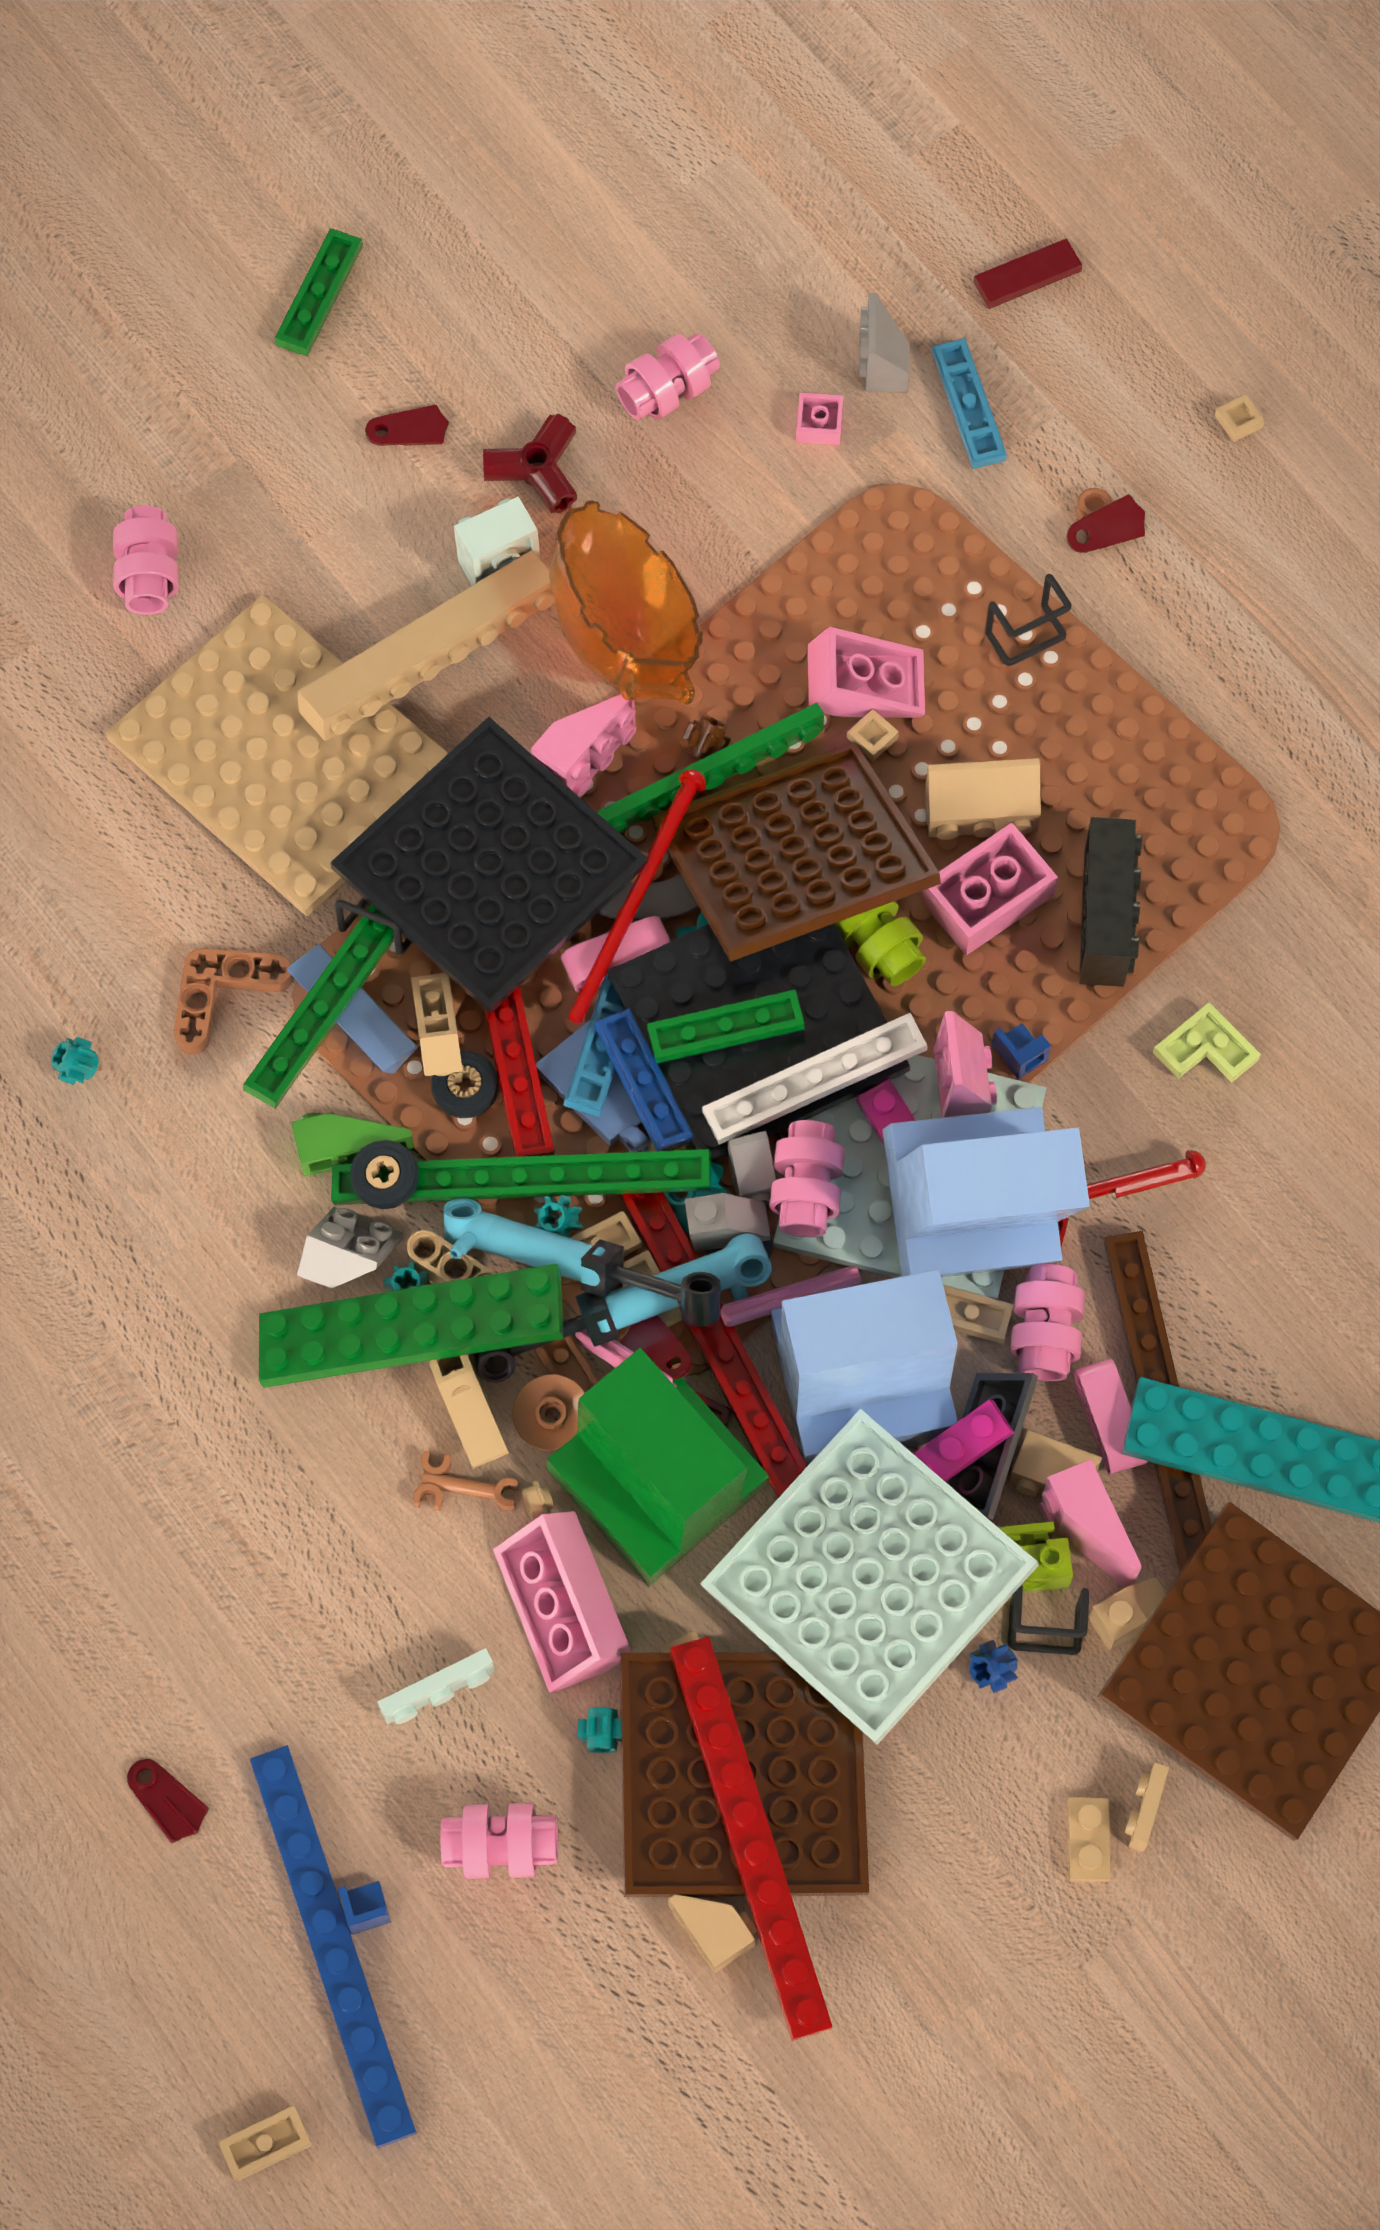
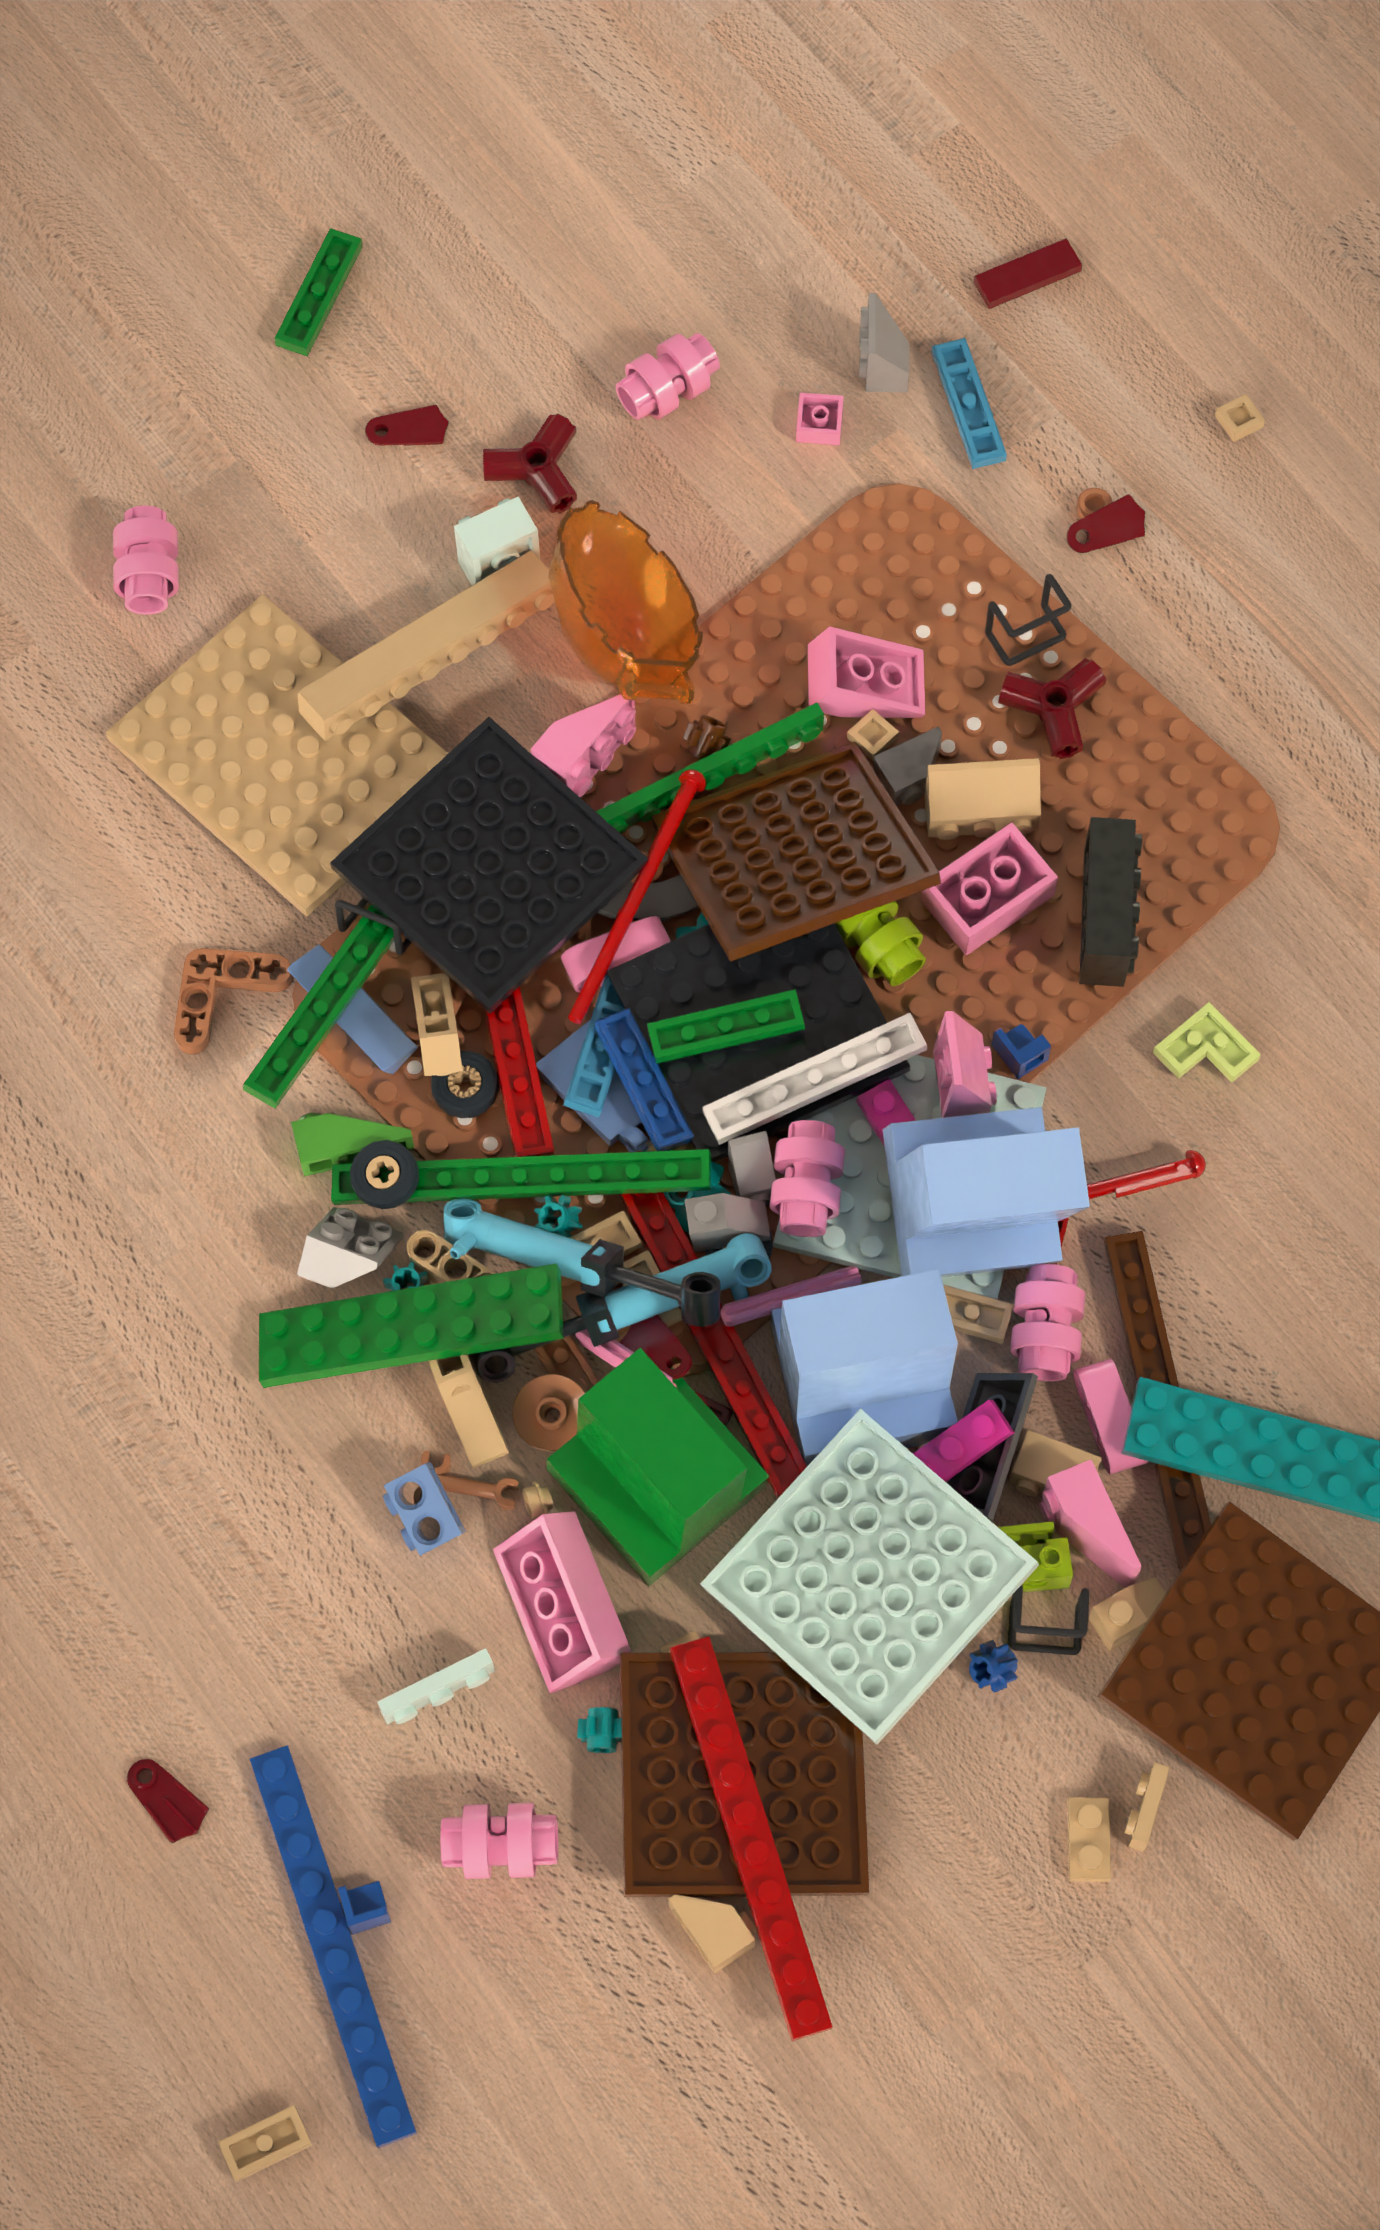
teal gear [51,1036,99,1085] -> none
none -> medium blue brick [383,1462,466,1556]
none -> flat silver slope [873,726,942,806]
none -> dark red piece [998,658,1107,759]

